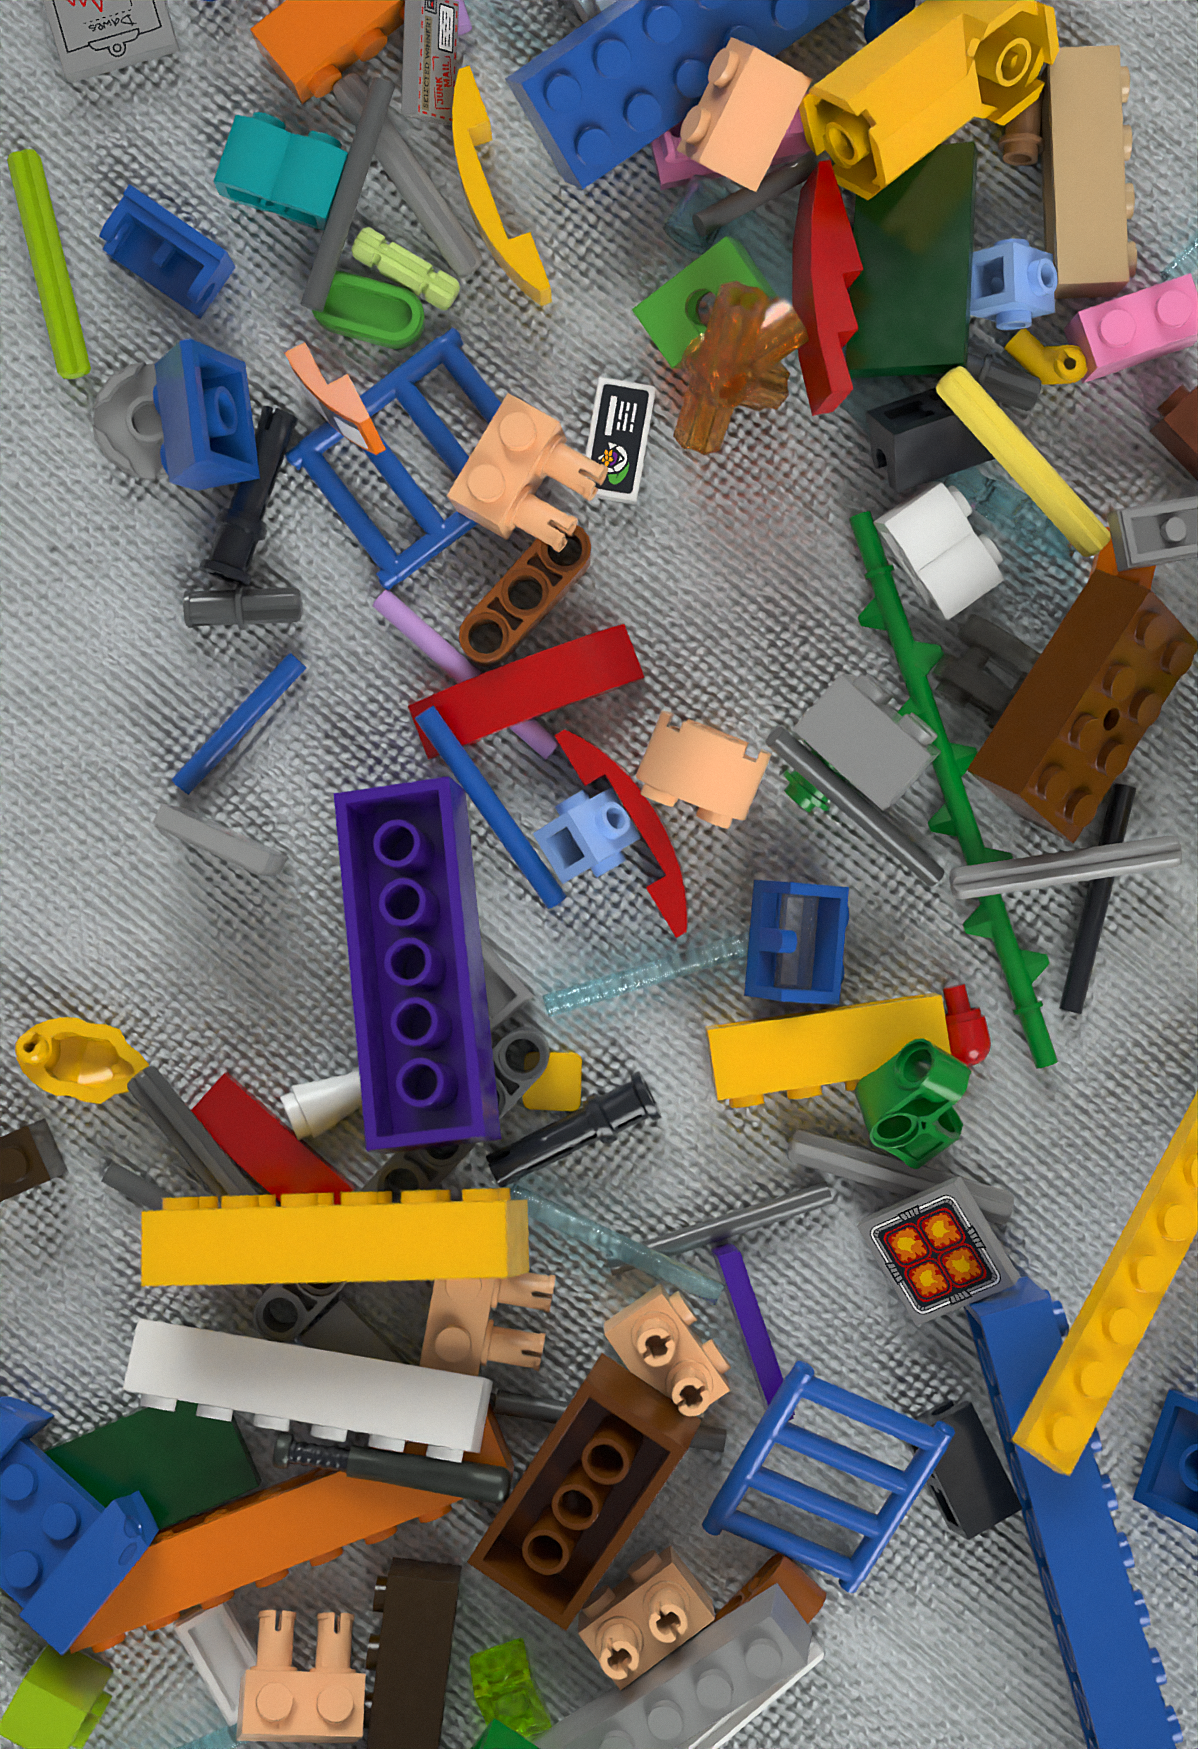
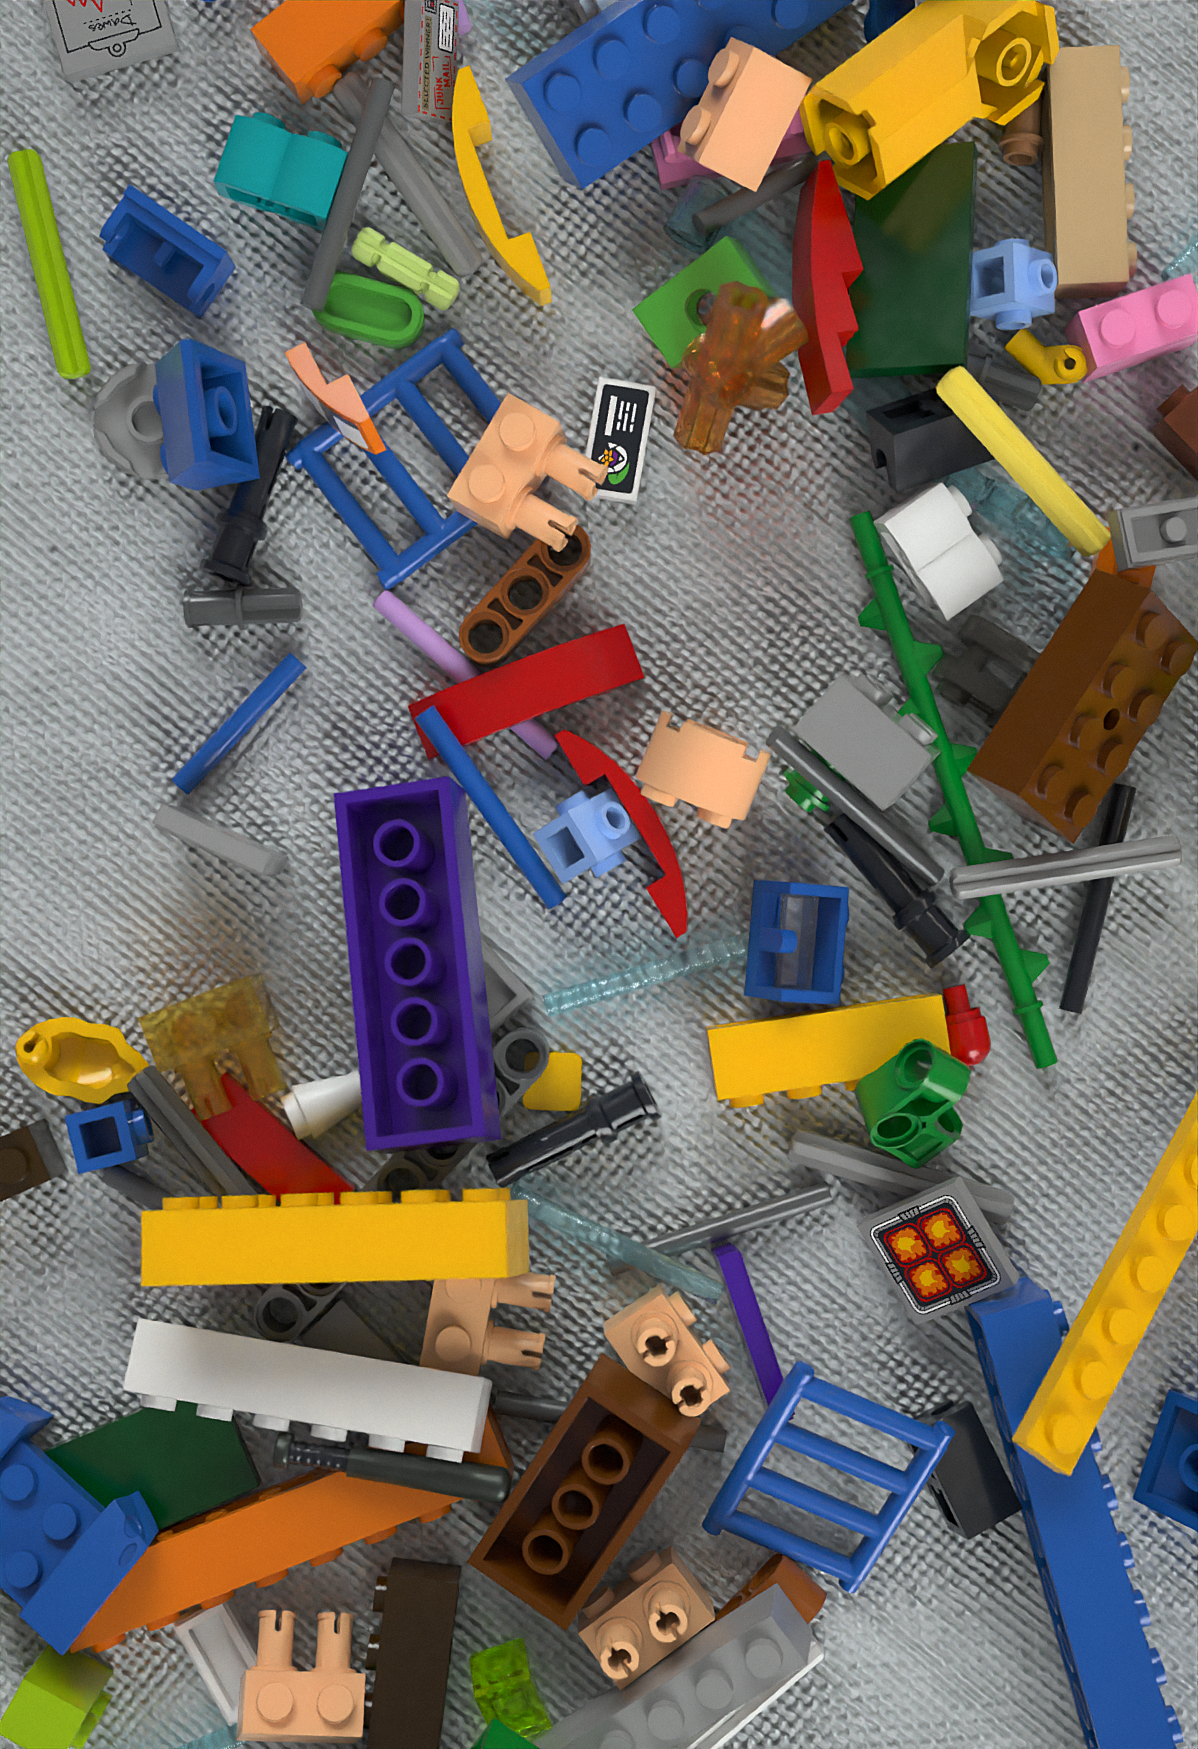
none -> blue brick [64,1098,154,1174]
none -> clear yellow brick [138,973,288,1122]
none -> black pin [823,812,971,969]

